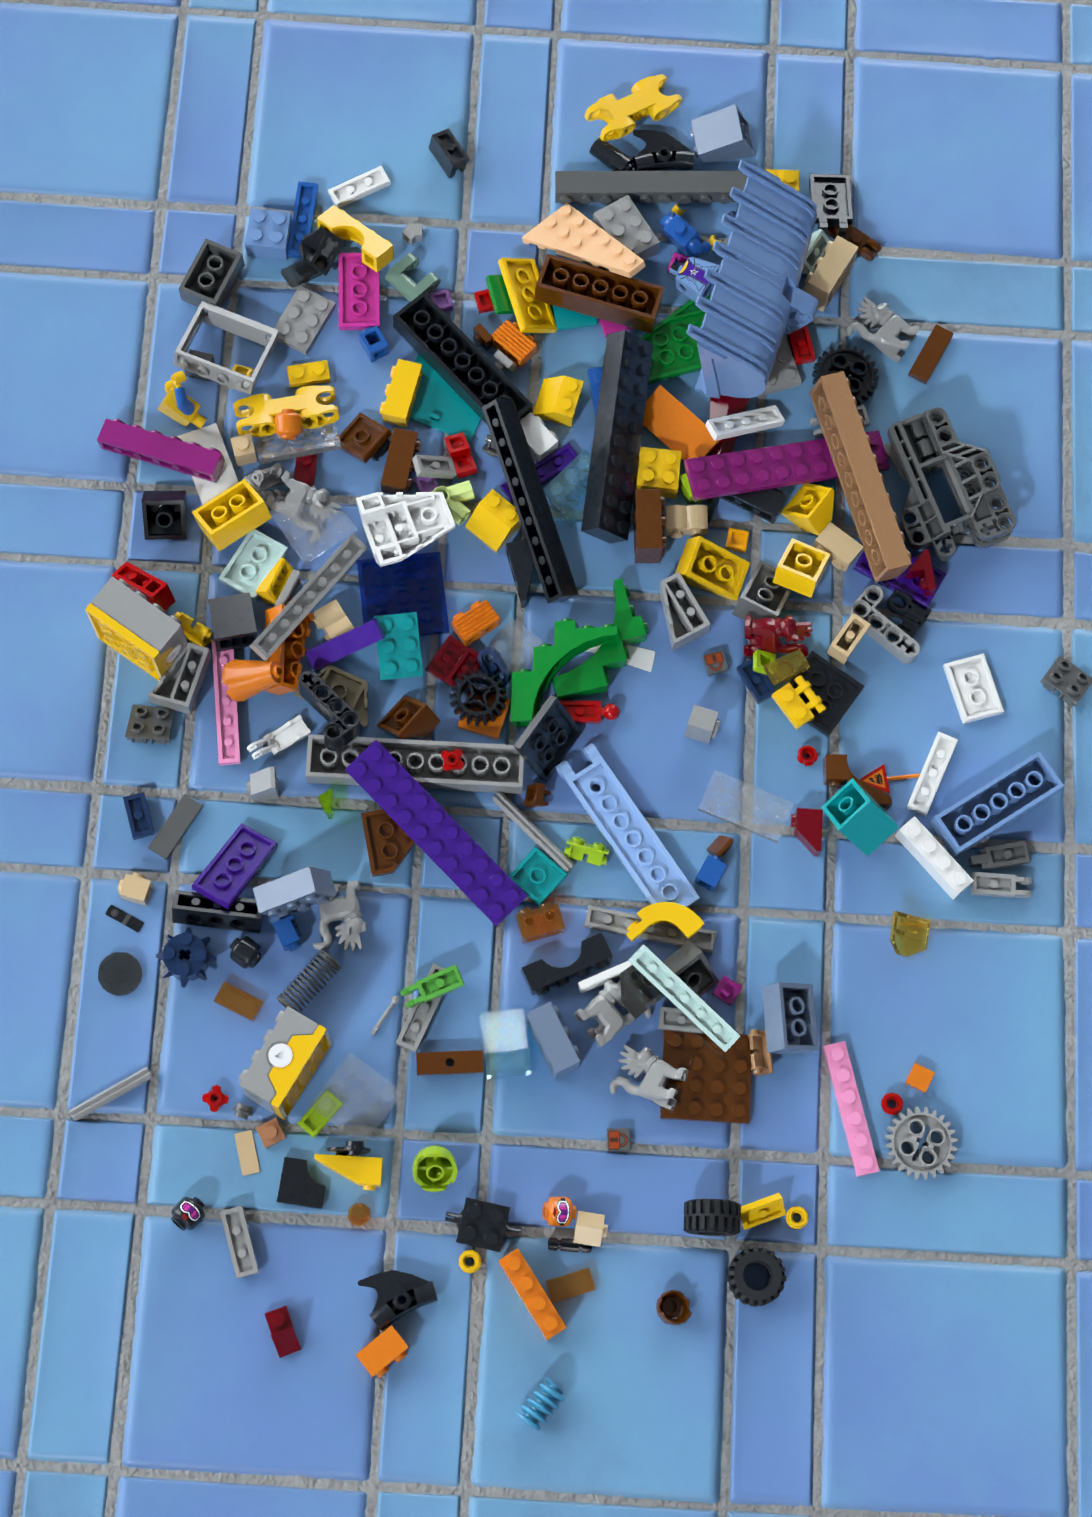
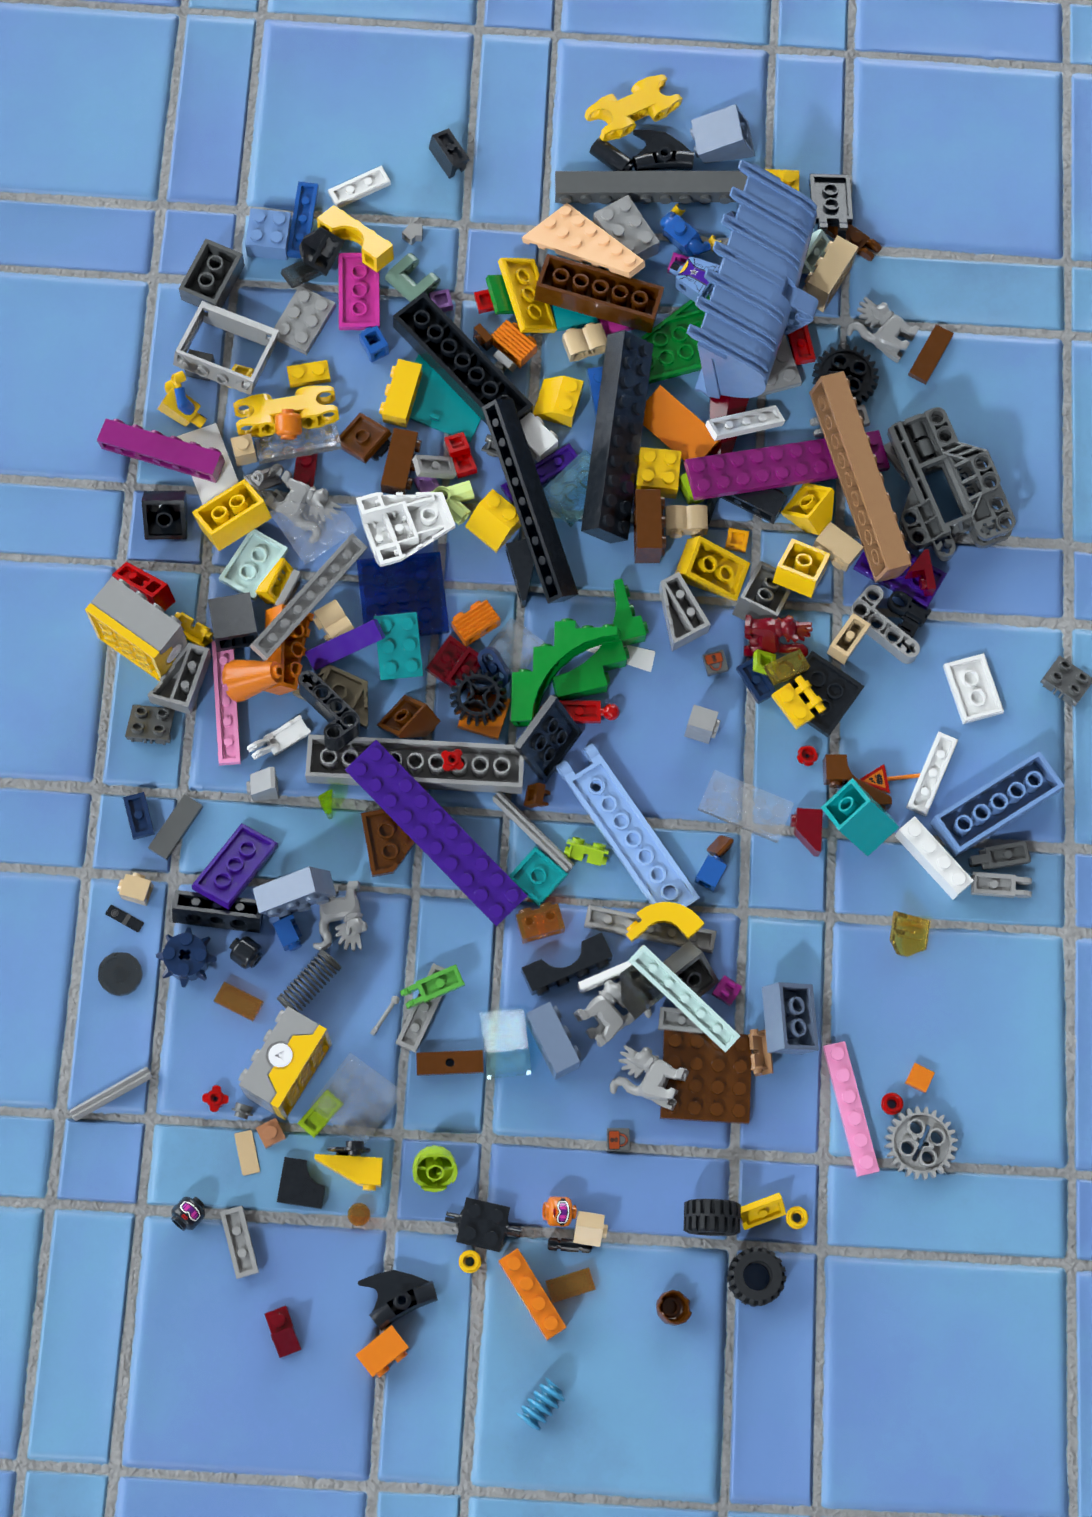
none -> tan brick [562,322,607,362]

